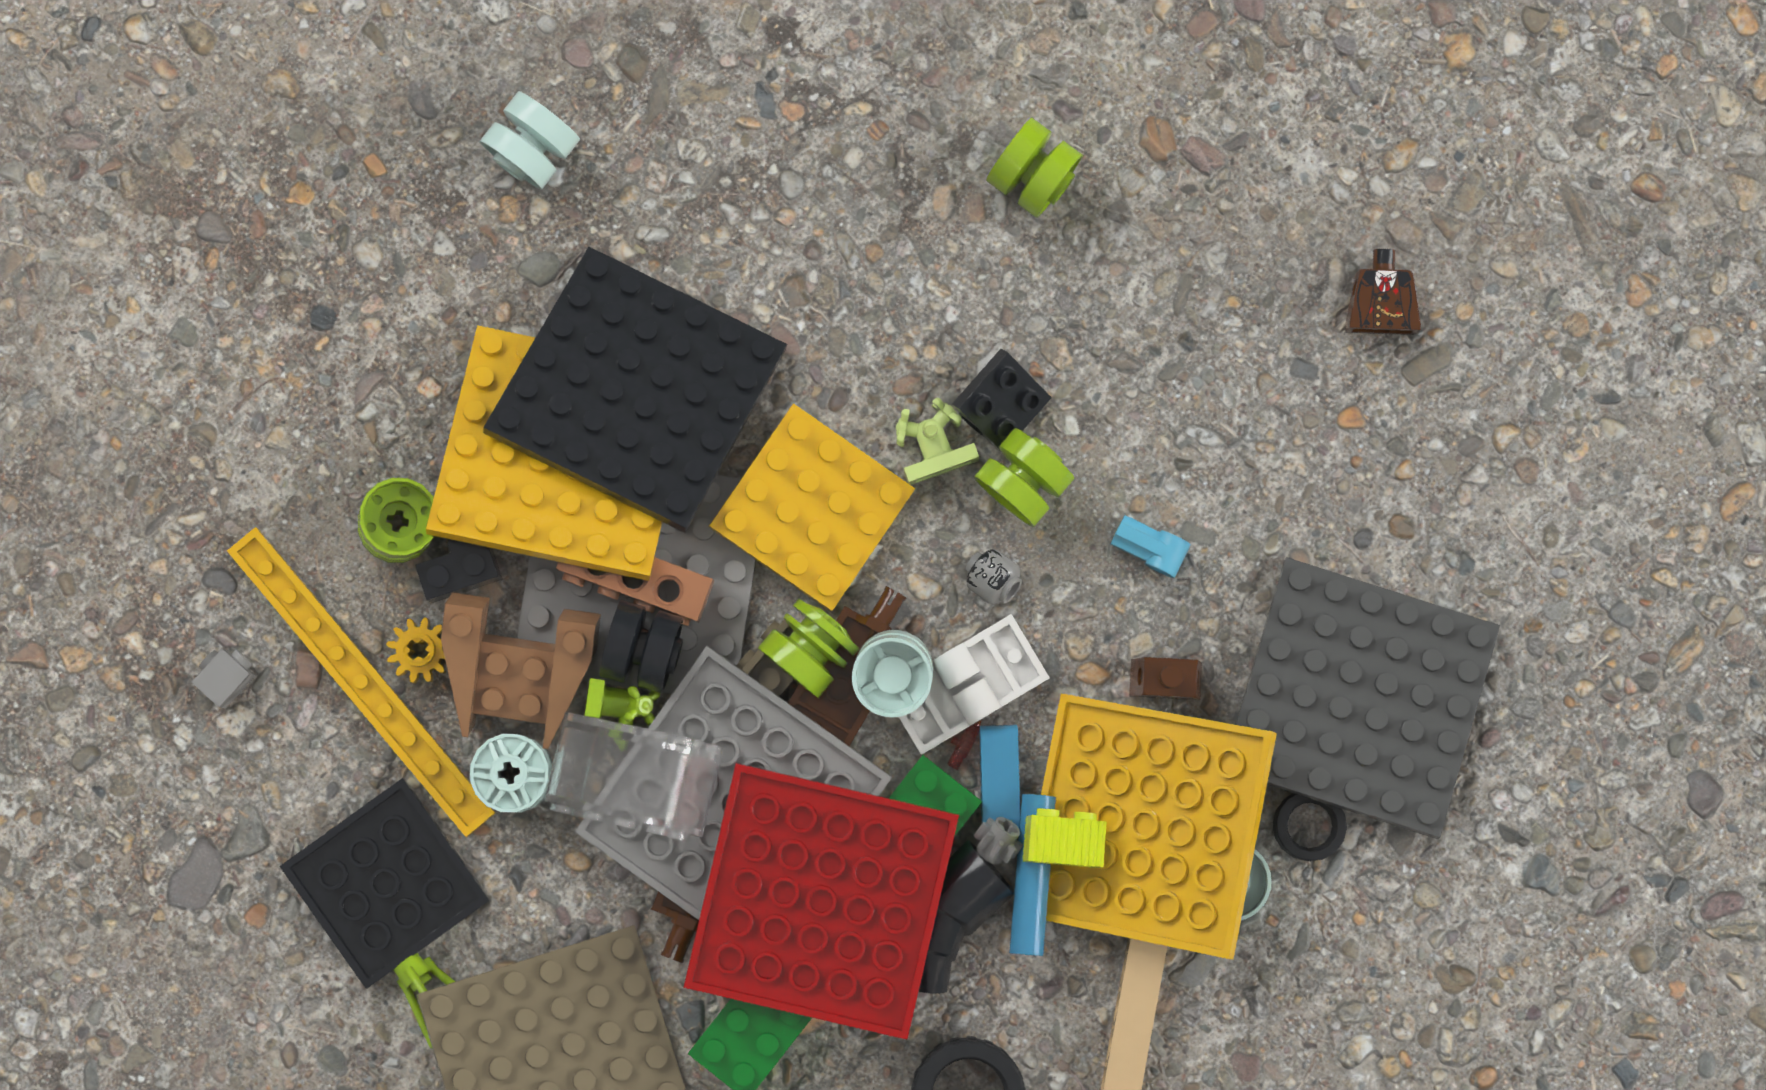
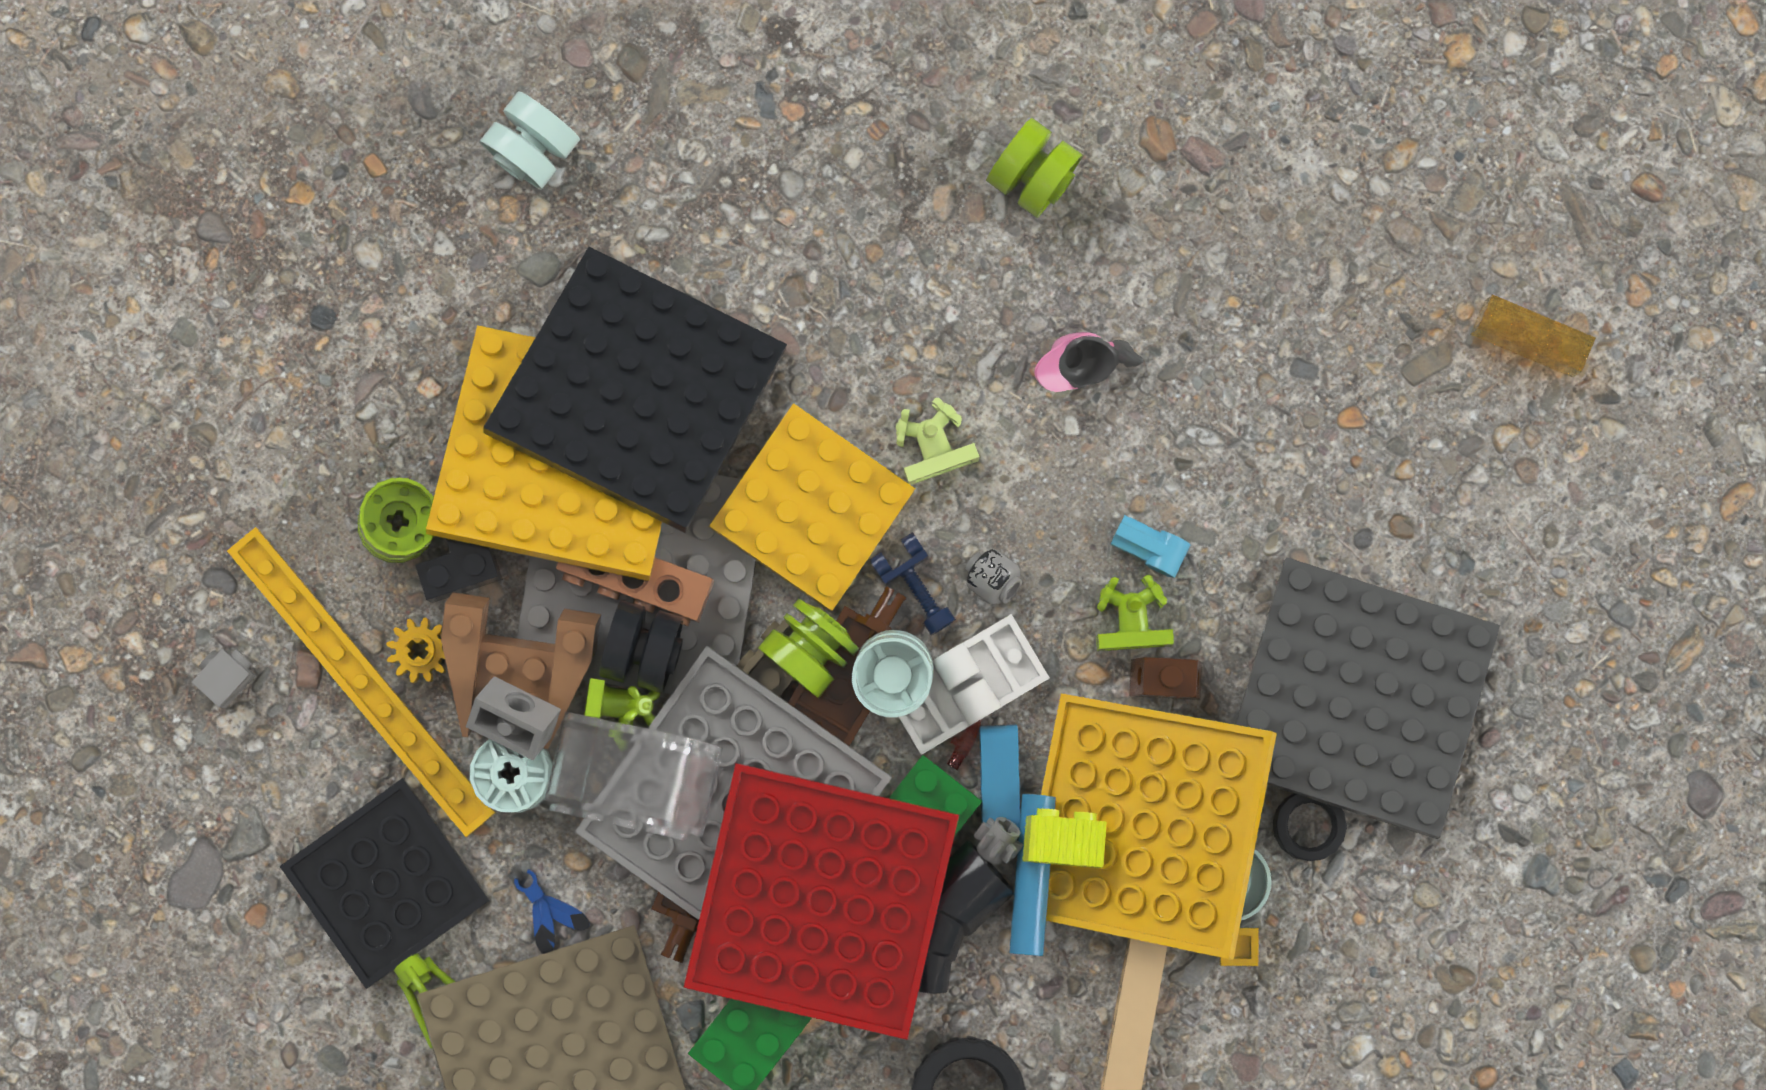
black plate [952,349,1052,452] -> none
lime wheel [974,428,1075,527] -> none
reddish brown torso [1345,249,1421,335] -> none
none -> light grey brick [466,676,561,760]
none -> blue piece [514,869,590,954]
none -> dark blue bar [869,532,956,636]
none -> dark grey hair [1034,332,1144,392]
none -> lime piece [1096,575,1174,651]
none -> yellow plate [1219,928,1259,966]
none -> clear yellow brick [1470,294,1596,377]

